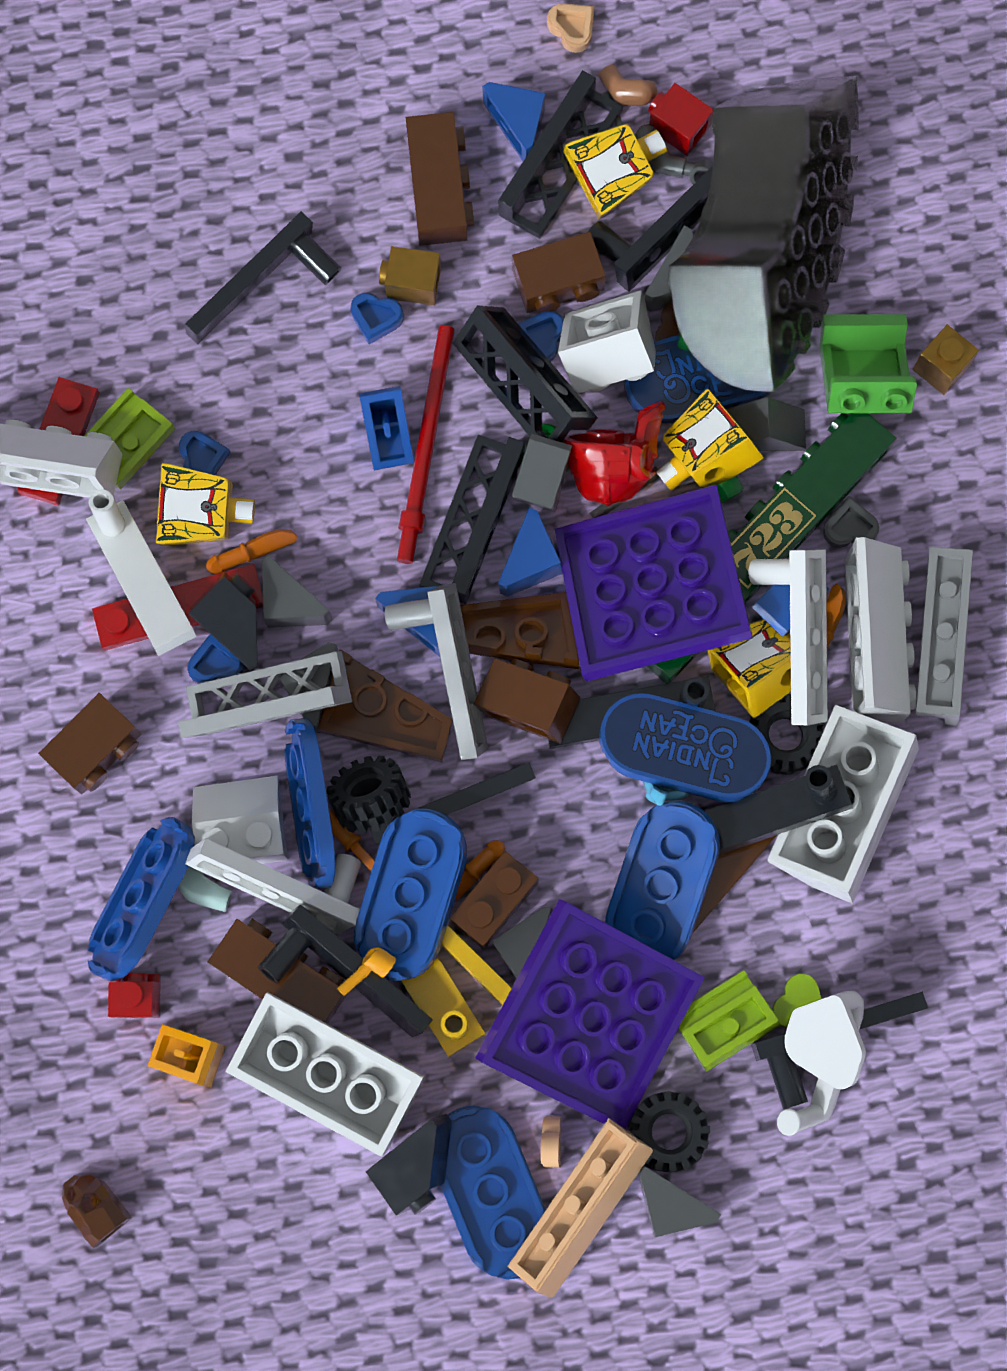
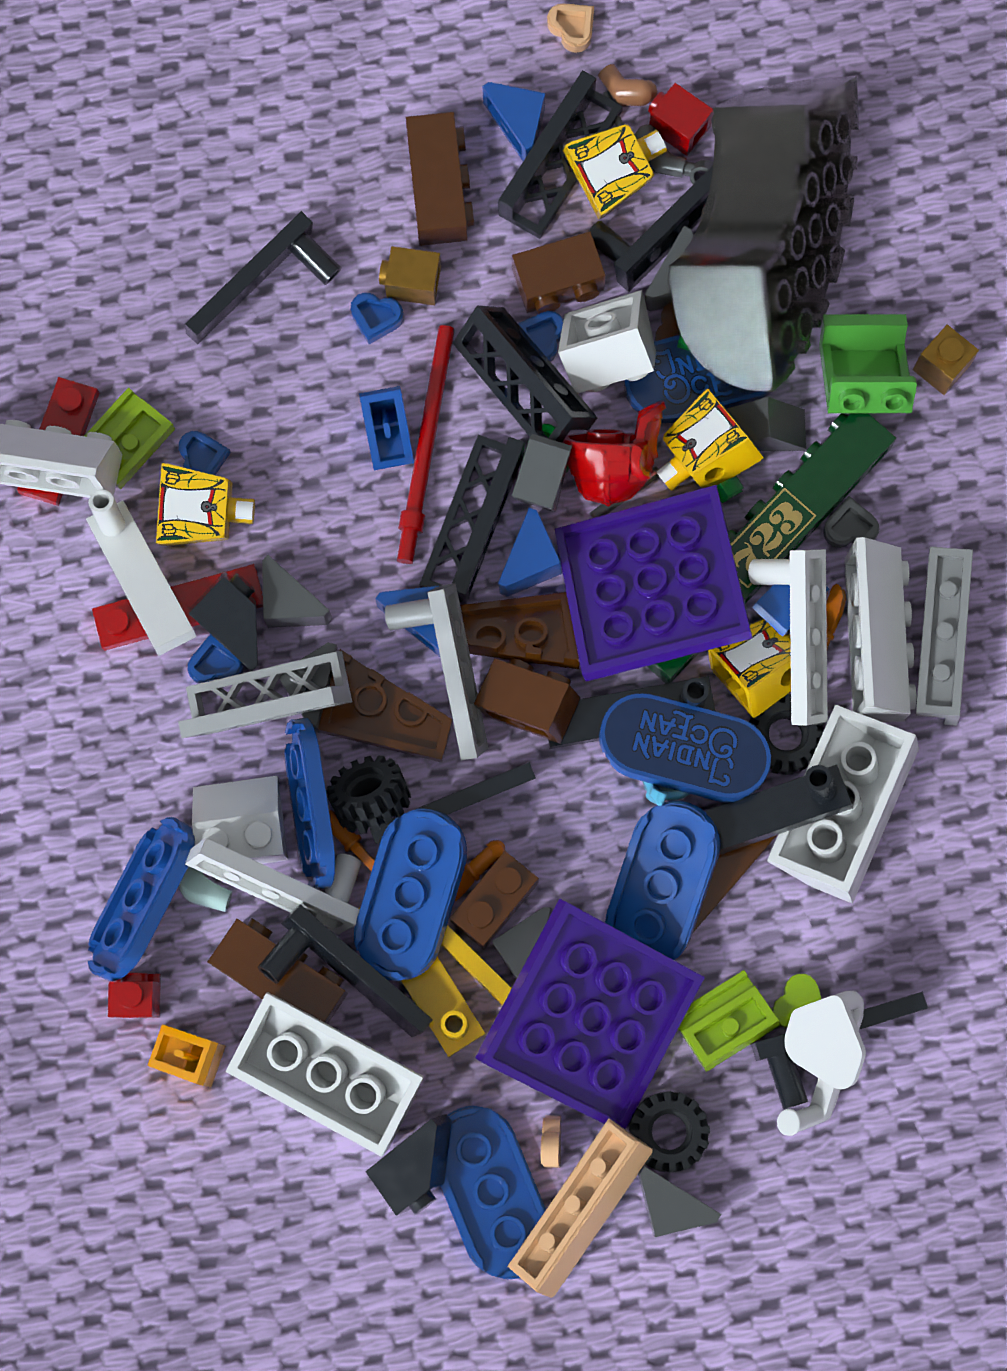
reddish brown brick [38,692,142,795] -> none
reddish brown rock [62,1175,132,1248] -> none
orange piece [206,529,298,574] -> none
light orange hand [337,947,396,996] -> none

